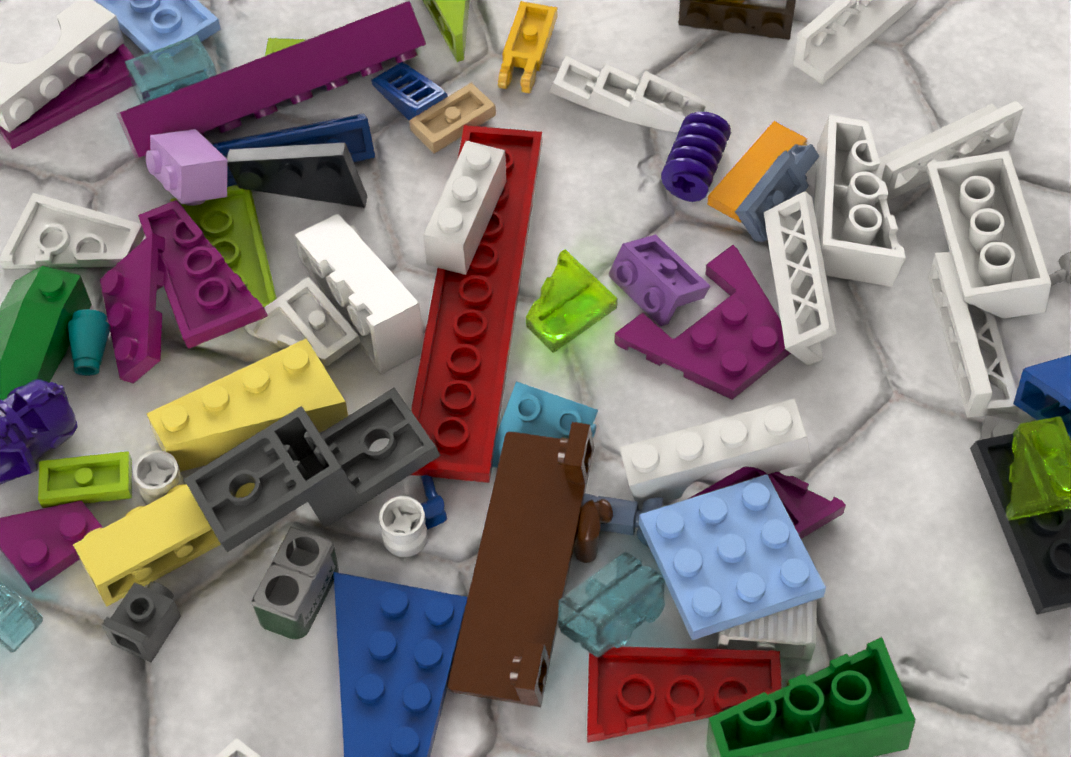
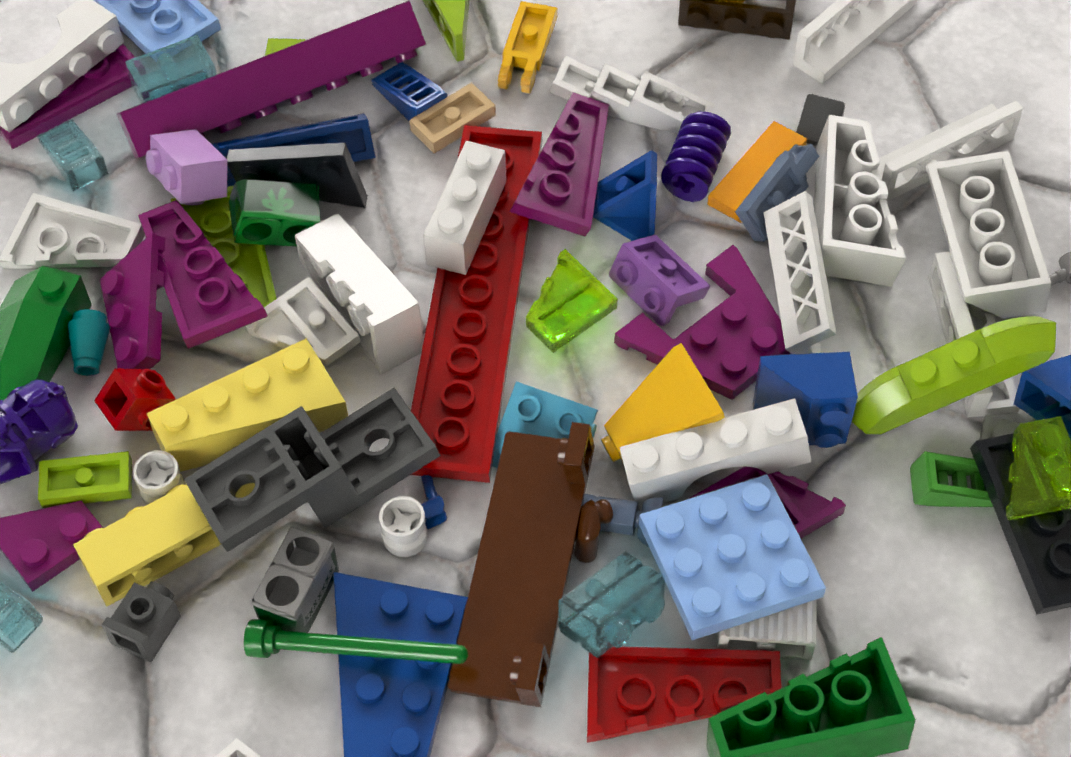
none -> clear light blue slope [37,119,109,191]
none -> red brick [94,368,176,431]
none -> piece [229,179,320,247]
none -> green piece [244,619,468,664]
none -> magenta wing [509,92,609,237]
none -> blue slope [593,150,657,241]
none -> yellow slope [601,343,725,462]
none -> blue slope [752,351,858,448]
none -> dark grey slope [796,94,845,146]
none -> lime brick [852,316,1056,435]
none -> bright green slope [910,451,993,507]

